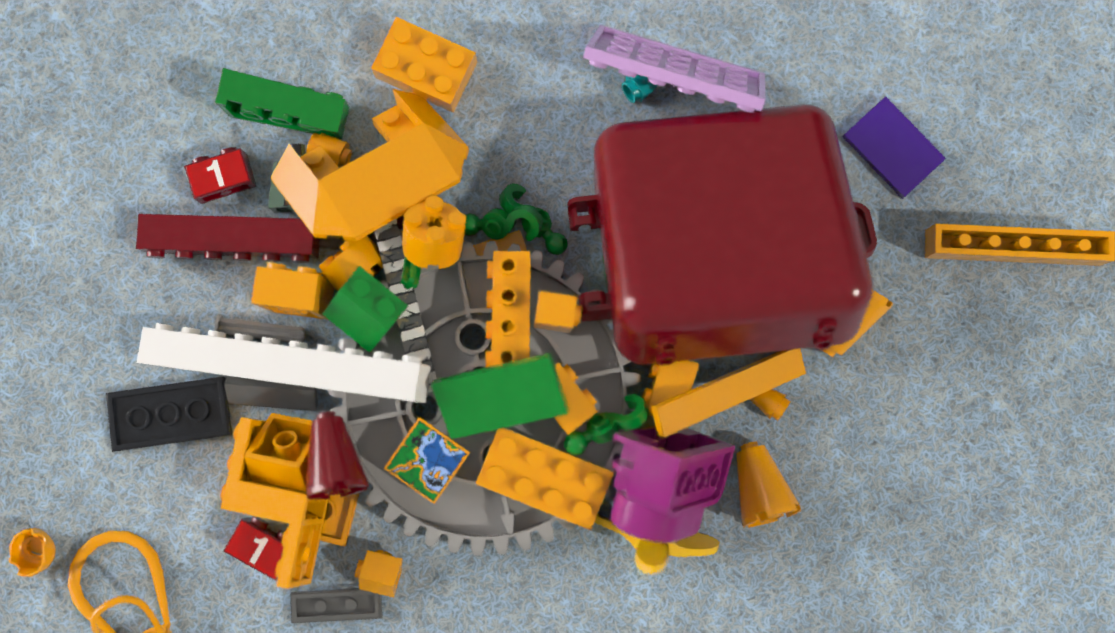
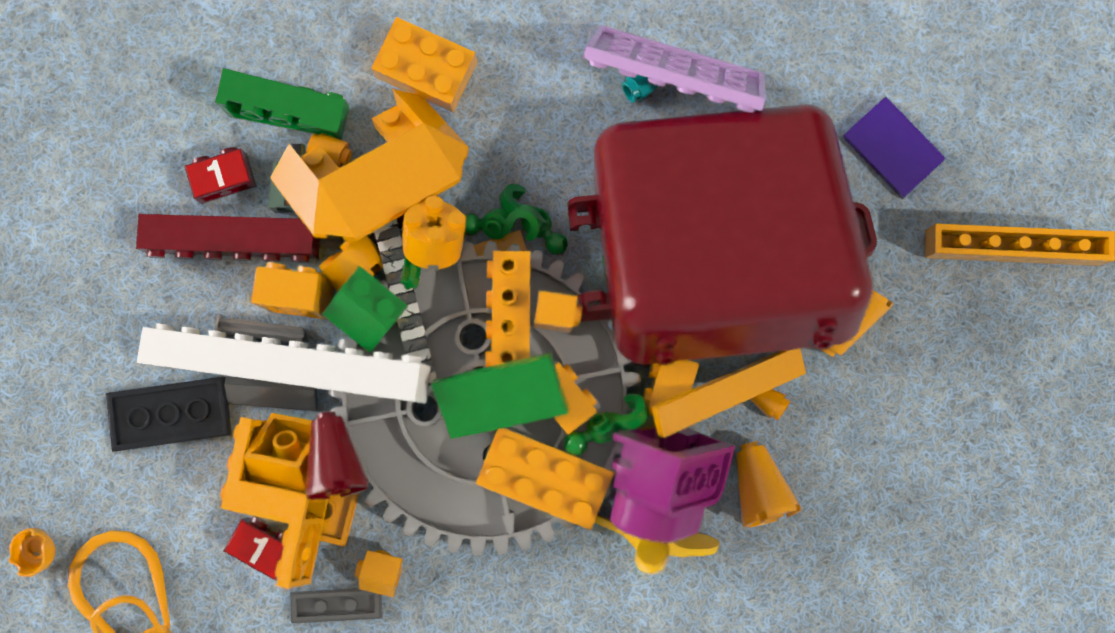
tile [384,417,471,504] -> none

